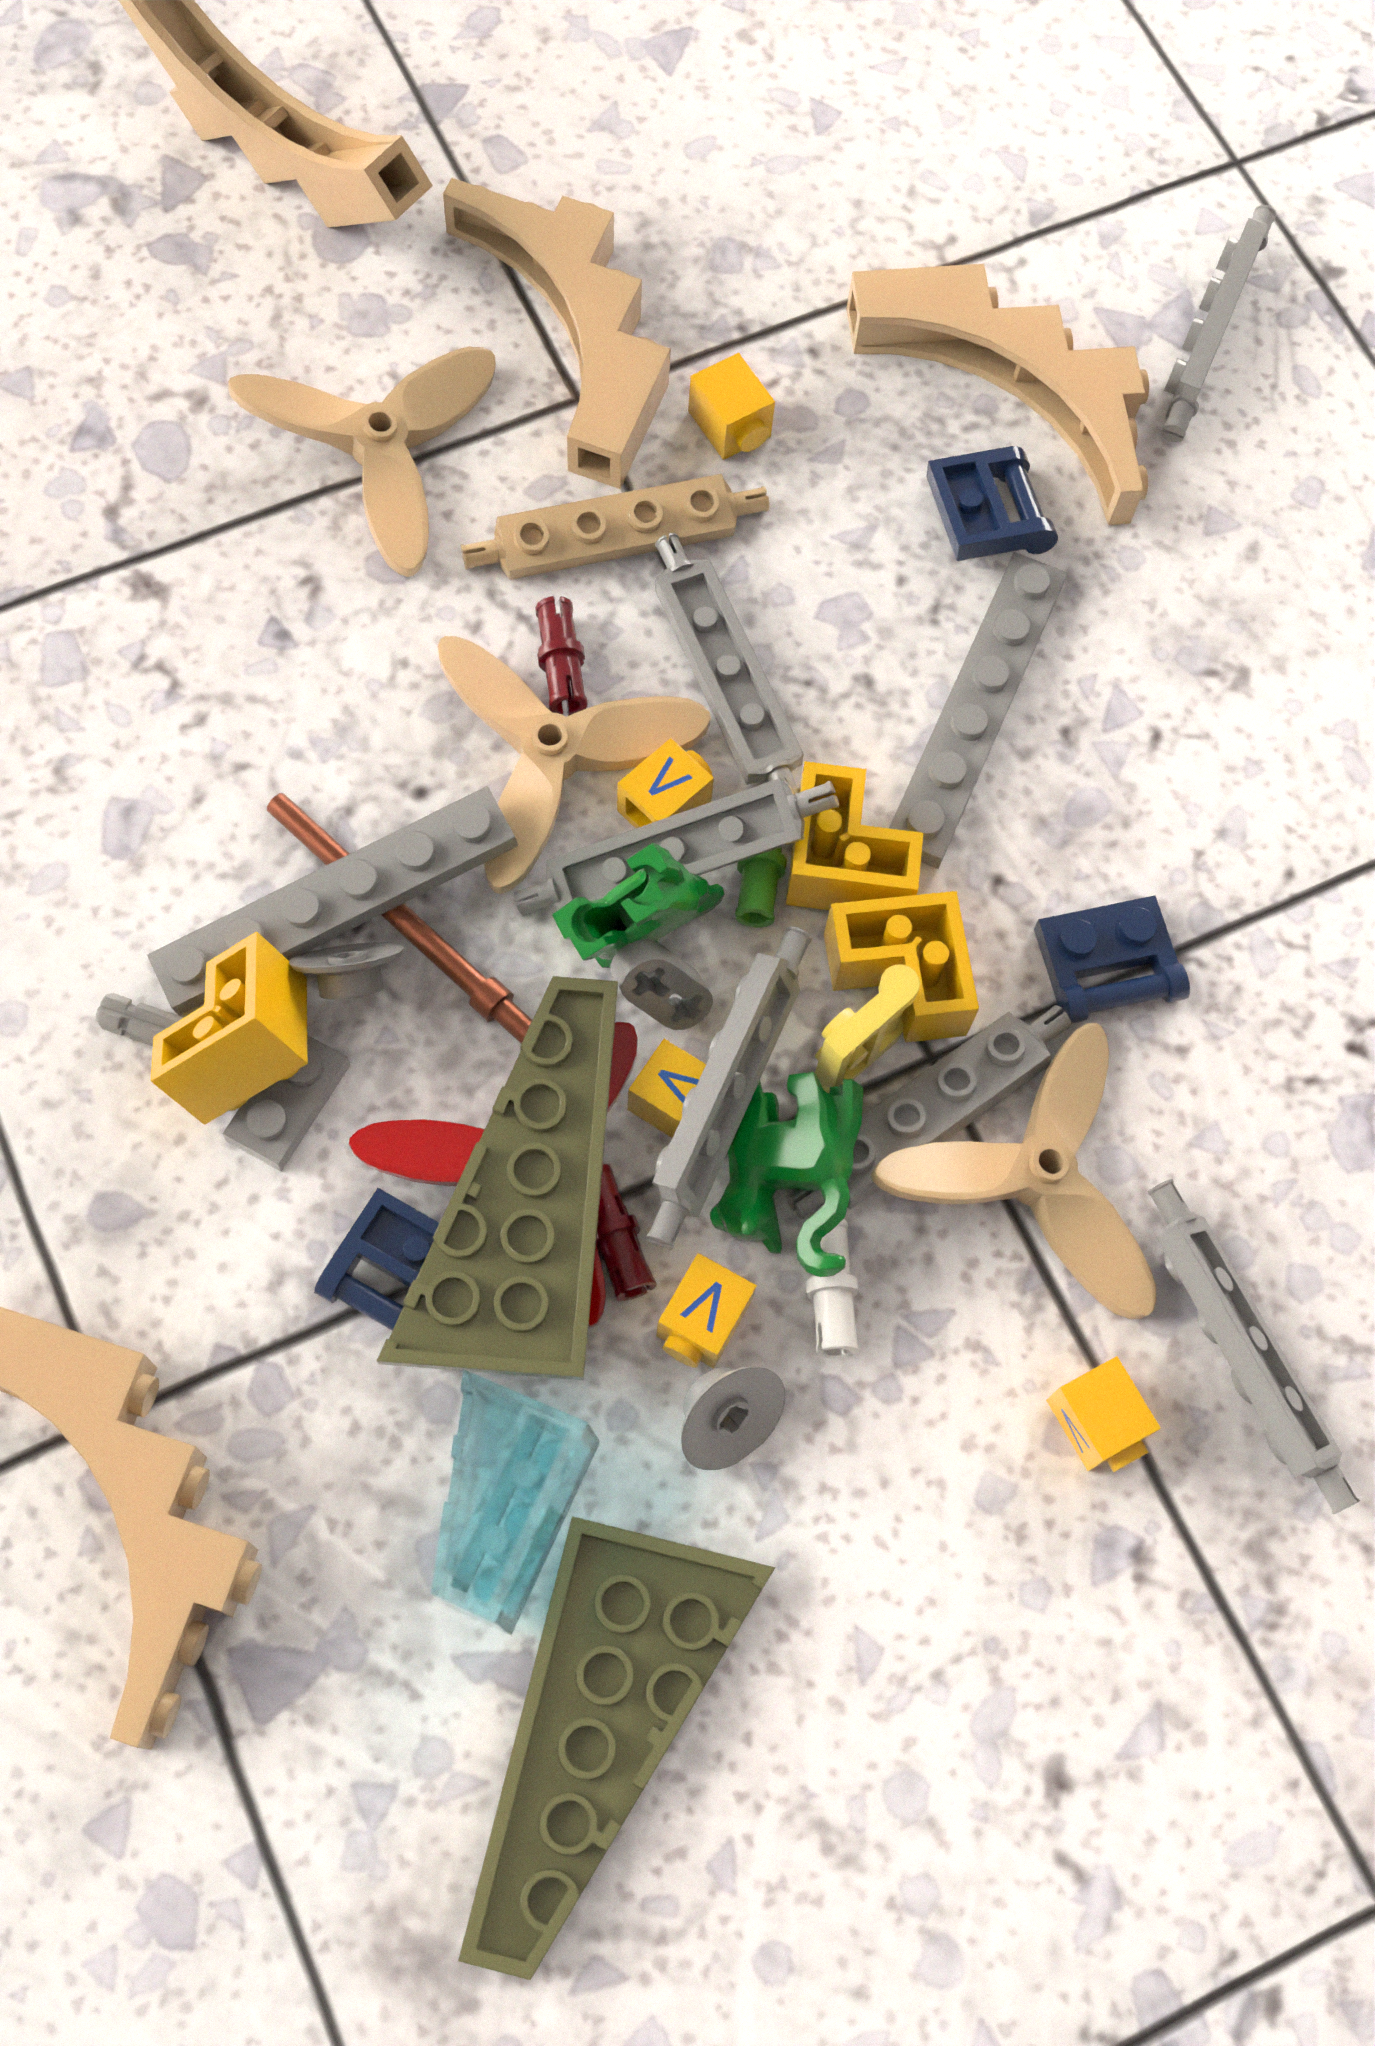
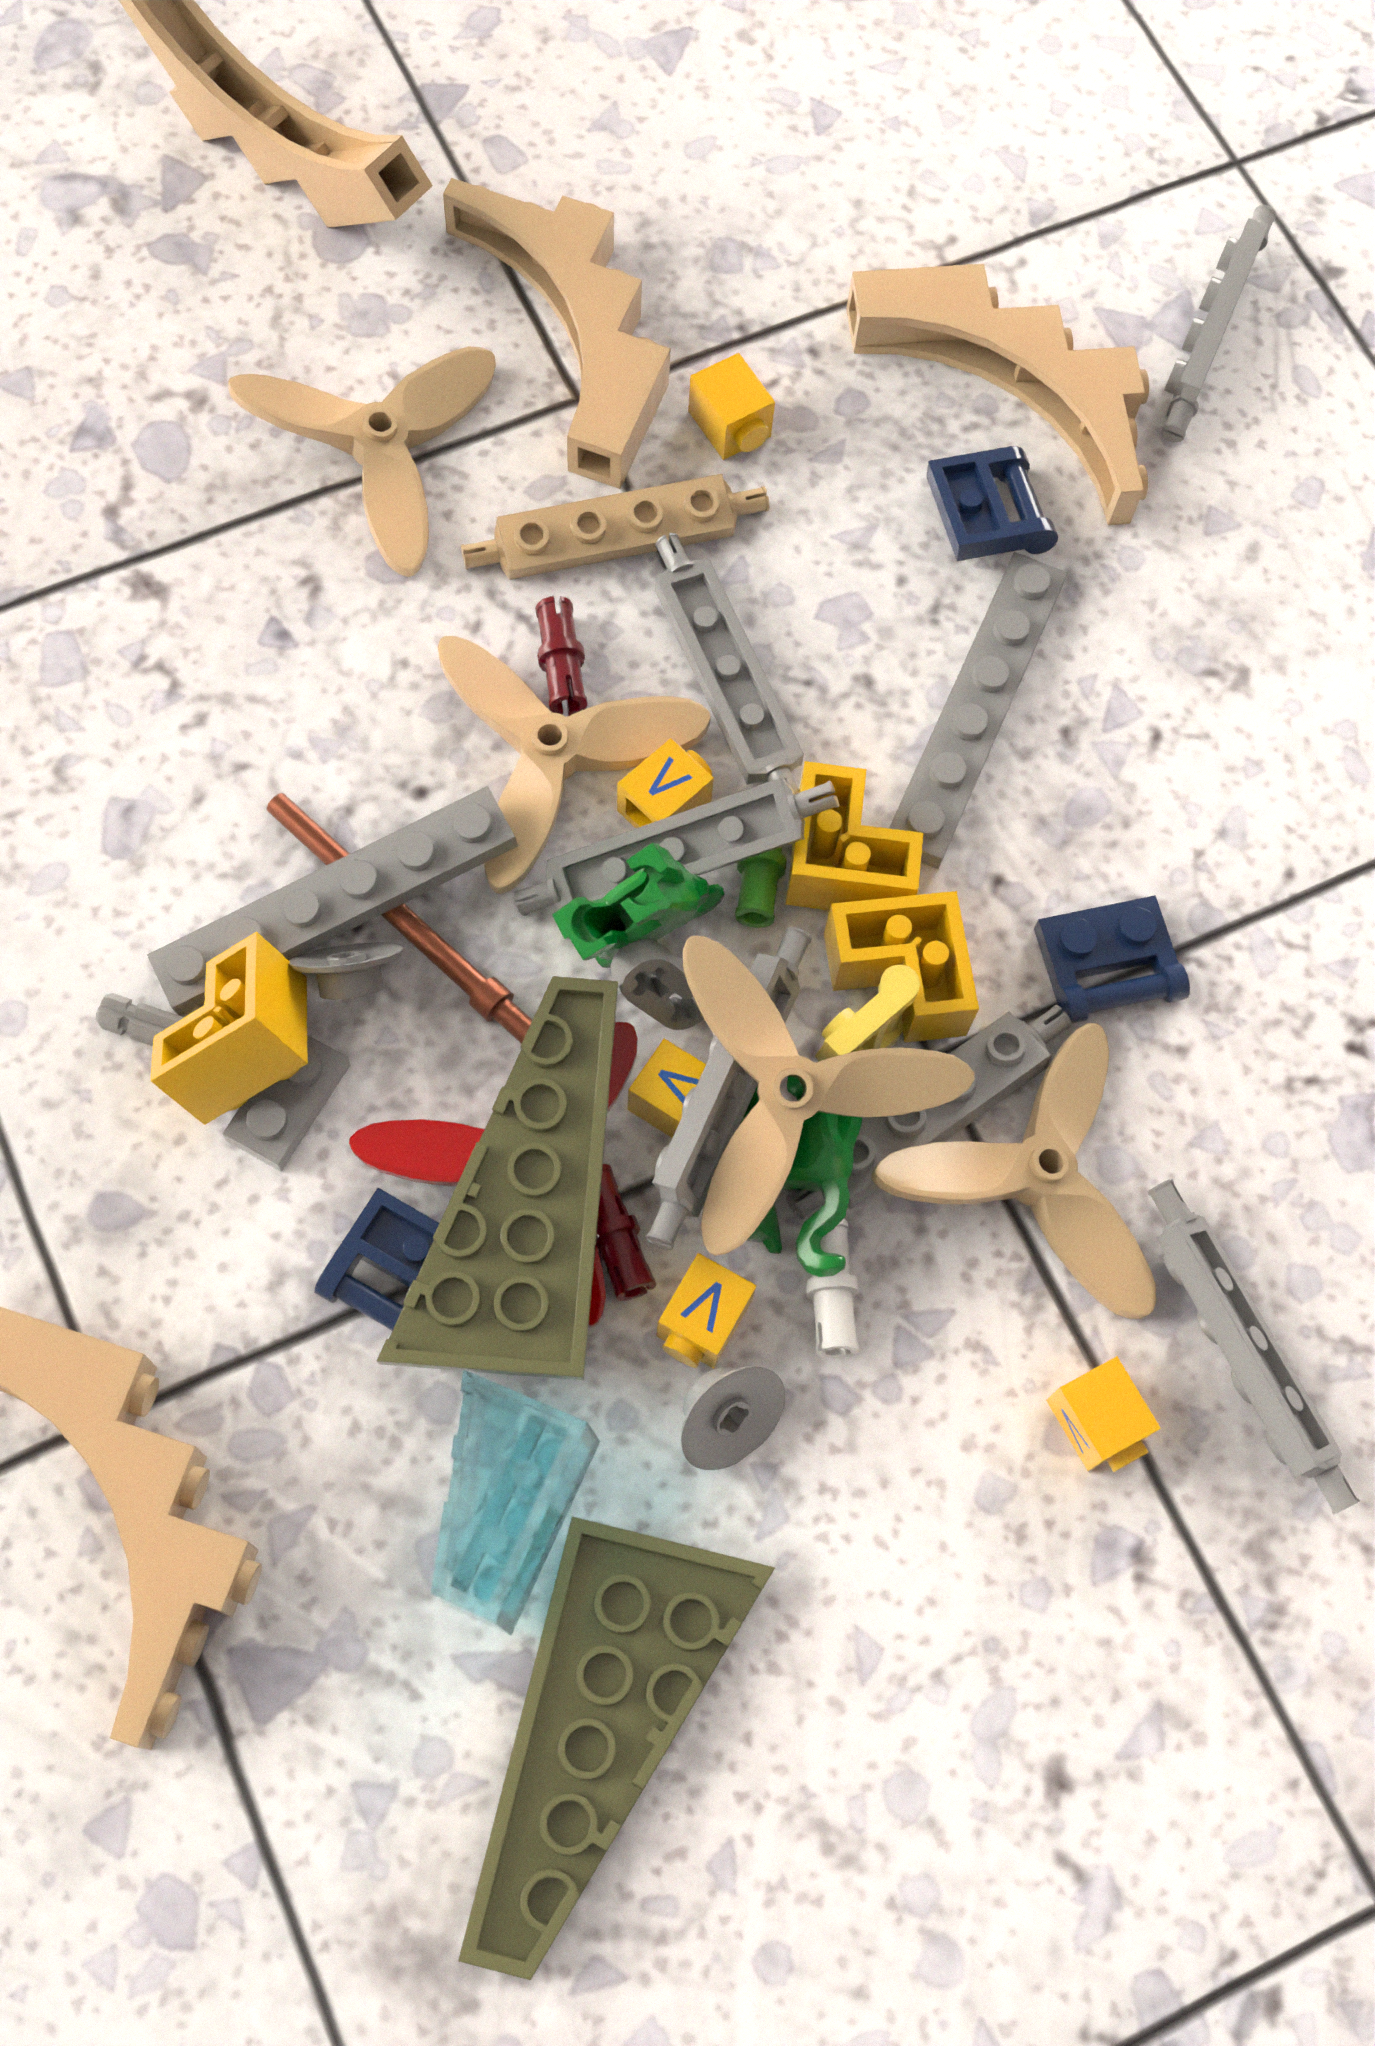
none -> tan piece [683,936,975,1256]

